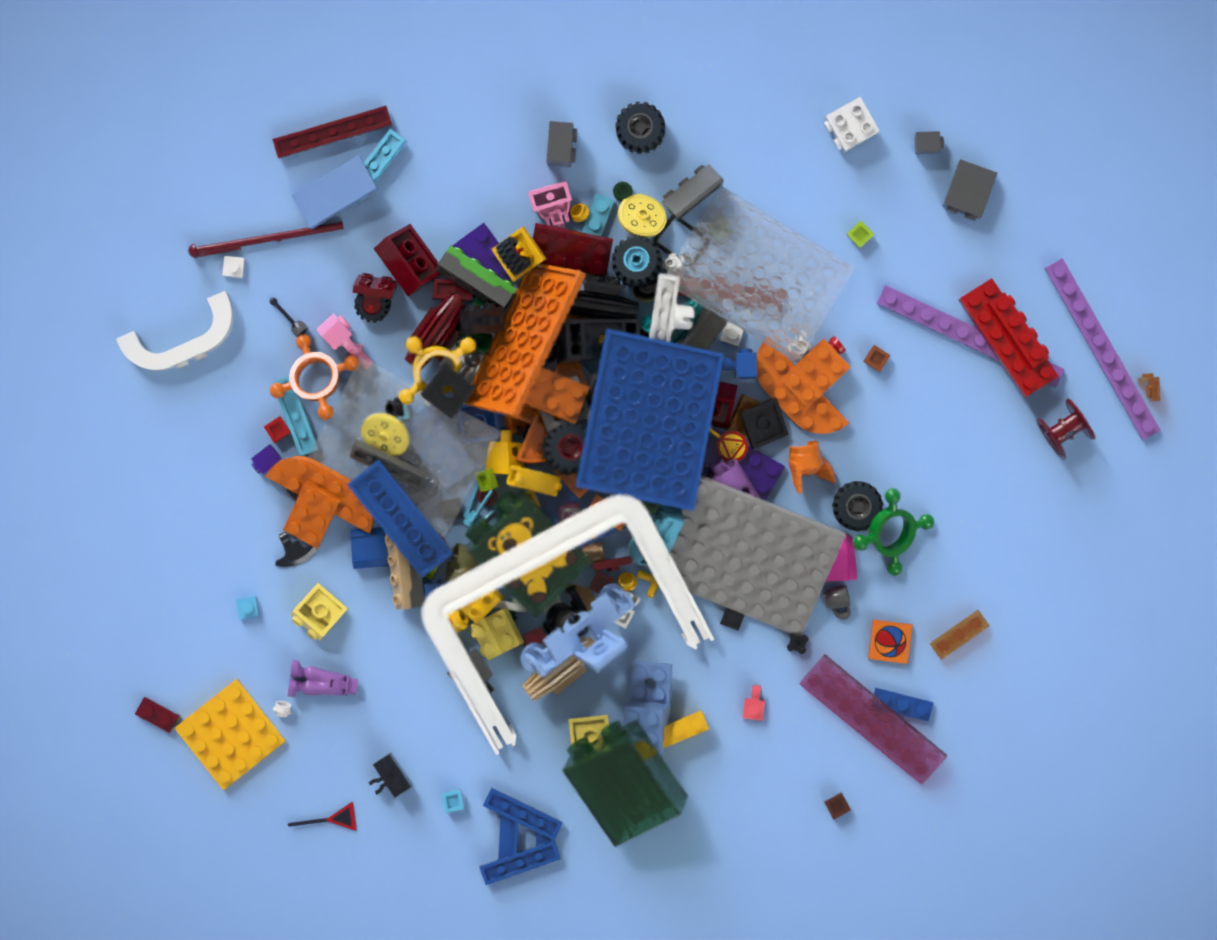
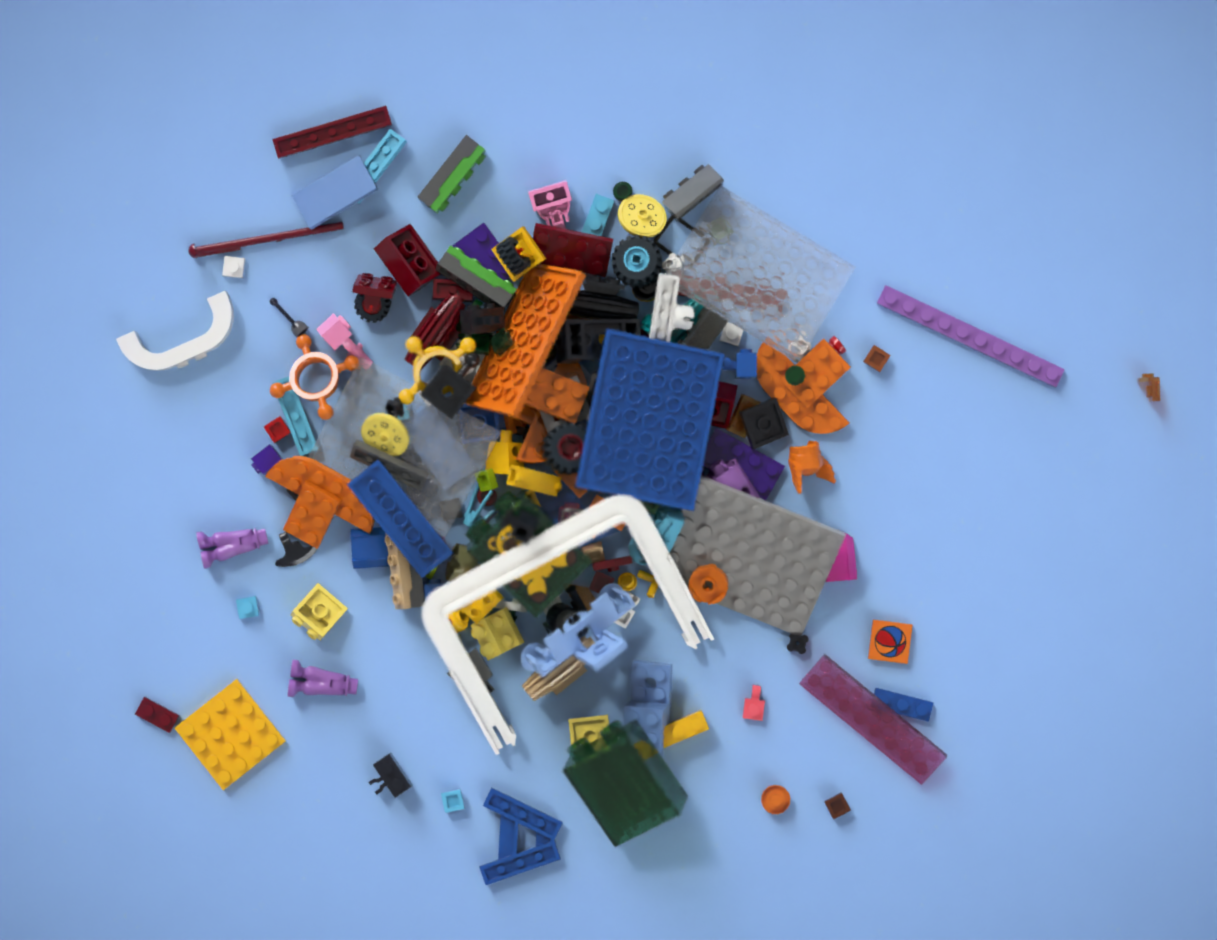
white plate [273,701,292,717] -> none
piece [287,802,356,831] -> none
dark red brick [523,626,547,648] -> none
dark grey brick [546,121,578,167] -> none
yellow plate [570,203,590,223] -> none
black wheel [615,101,665,154] -> none
piece [709,428,748,461] -> none
black plate [720,608,745,631] -> none
dark grey piece [823,585,851,620] -> none
white brick [824,97,880,153] -> none
black wheel [832,481,883,531] -> none
lime plate [846,220,875,249] -> none
green piece [853,488,934,576] -> none
dark grey brick [914,131,944,154] -> none
clear orange plate [929,609,990,660] -> none
dark grey brick [942,159,998,221] -> none
red plate [959,278,1058,398] -> none
piece [1036,398,1096,460] -> none
medium lavender plate [1044,258,1160,440] -> none
none -> medium lavender piece [196,528,268,569]
none -> piece [418,135,486,213]
none -> plate [490,327,514,356]
none -> black brick [499,509,541,545]
none -> orange plate [689,564,729,604]
none -> orange plate [761,785,790,814]
none -> dark green plate [785,366,805,386]

